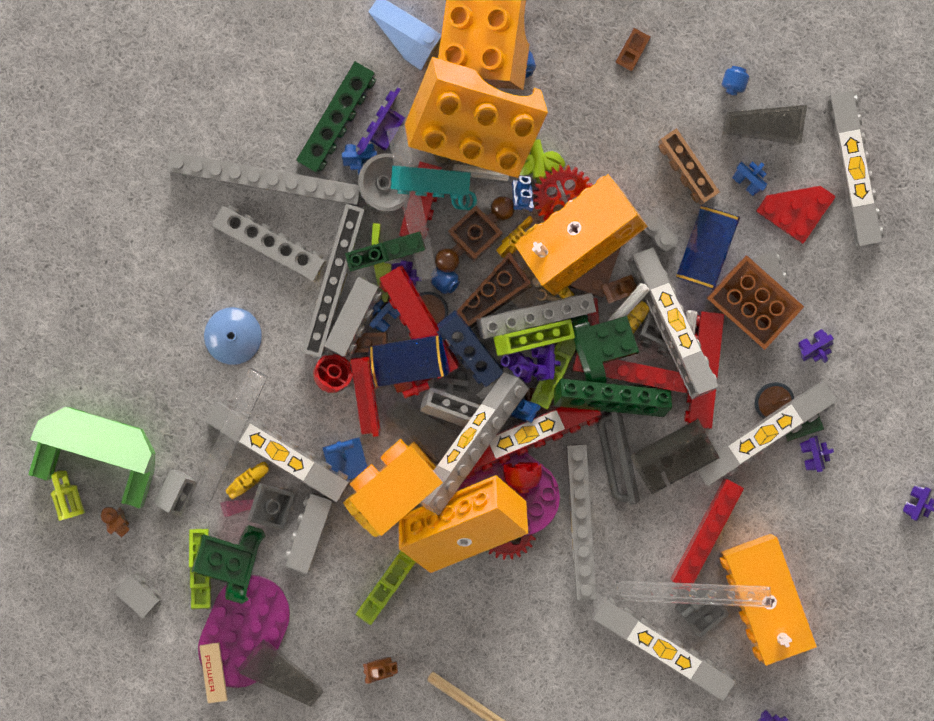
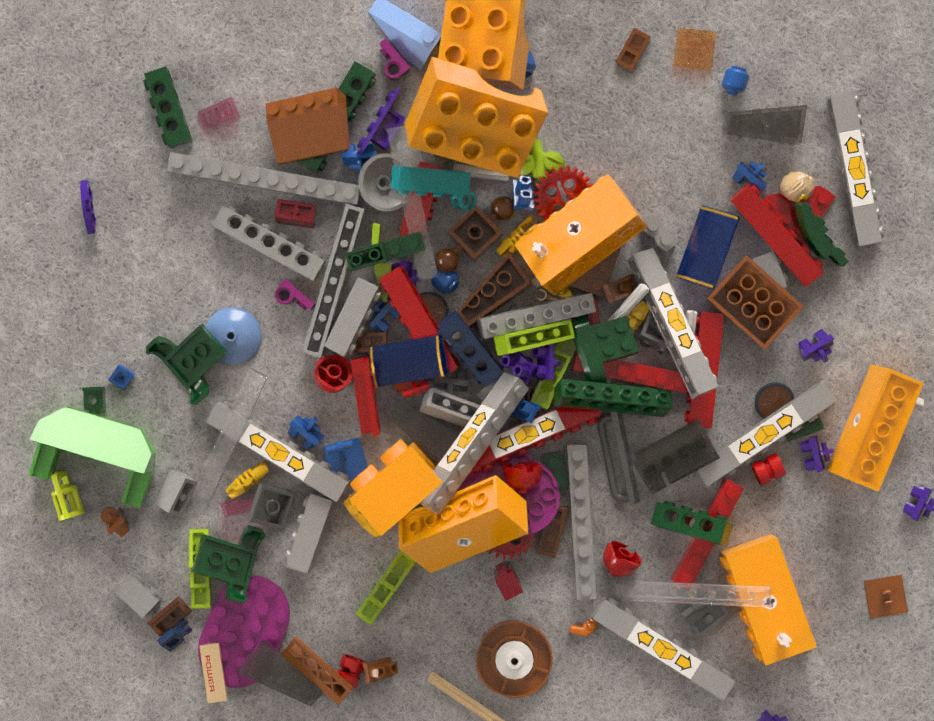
medium nougat brick [658,128,720,205] -> none
none -> dark purple tile [80,180,96,234]
none -> dark green brick [82,386,106,414]
none -> blue tile [108,364,135,390]
none -> dark green brick [143,66,193,149]
none -> dark green piece [146,324,228,405]
none -> reddish brown hinge [147,596,192,637]
none -> dark blue plate [157,618,193,652]
none -> clear pink slope [198,97,240,130]
none -> dark orange slope [266,88,350,165]
none -> dark red hinge [275,199,316,229]
none -> magenta plate [275,279,316,310]
none -> dark orange fence [281,636,354,705]
none -> blue hips [288,415,325,450]
none -> red wheel [334,654,366,689]
none -> magenta plate [379,39,411,81]
none -> dark orange piece [476,620,553,698]
none -> dark red brick [493,561,523,601]
none -> reddish brown plate [536,505,569,558]
none -> dark green plate [542,451,569,491]
none -> orange arm [569,619,597,637]
none -> red cylinder [603,540,642,577]
none -> dark green brick [650,500,733,547]
none -> clear orange tile [673,27,716,71]
none -> red brick [730,183,824,287]
none -> red wheel [751,453,786,486]
none -> tan hair [779,172,815,202]
none -> dark green slope [793,202,849,267]
none -> light orange piece [827,364,924,492]
none -> dark orange piece [864,574,908,619]

